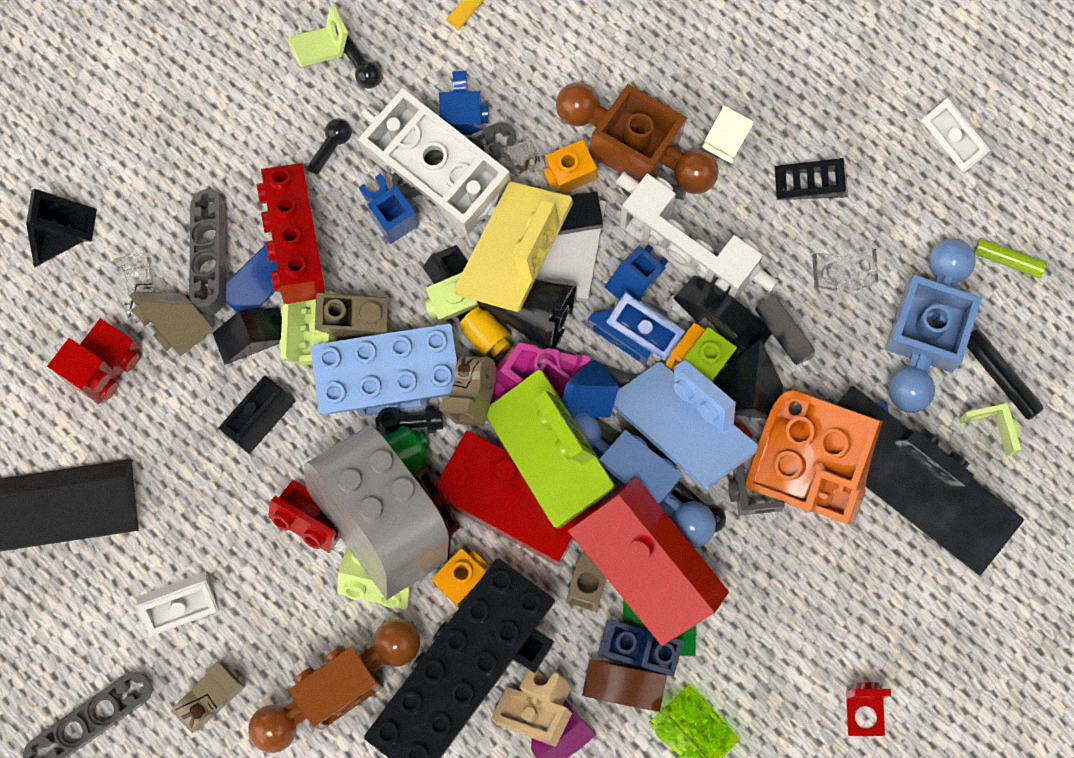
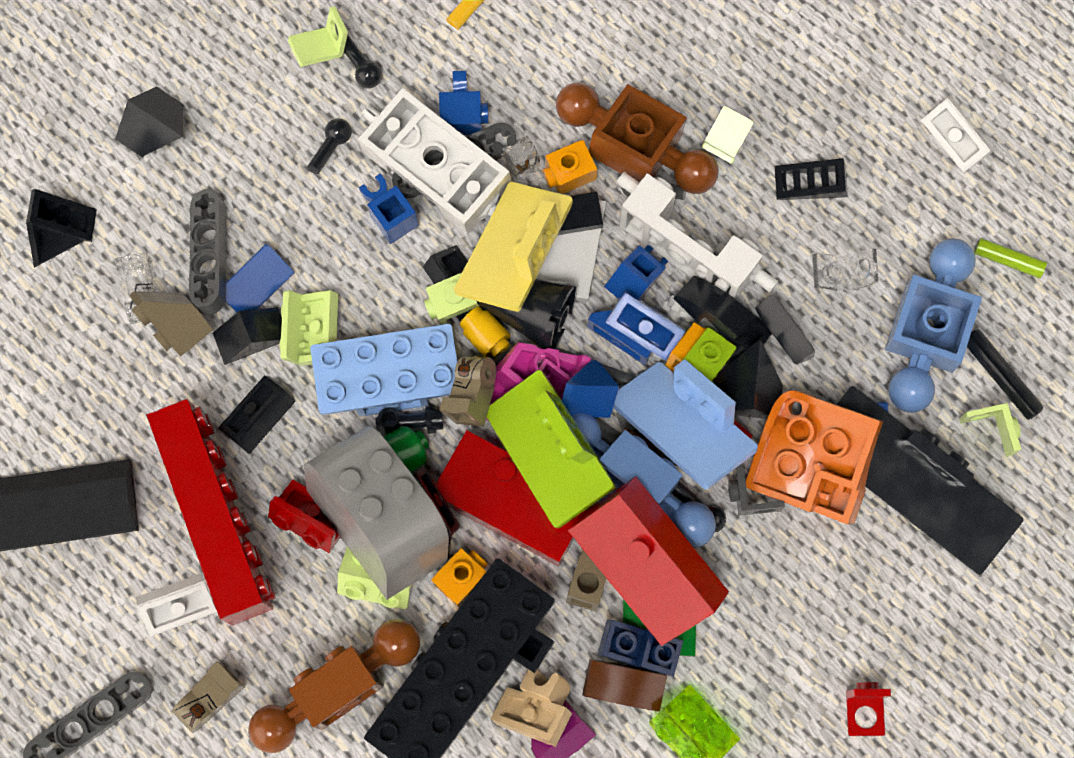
red brick [47,318,141,405] -> none
red brick [256,163,325,305] -> none
dark tan slope [315,293,388,340] -> none
none -> black slope [115,86,184,158]
none -> red brick [146,399,276,626]

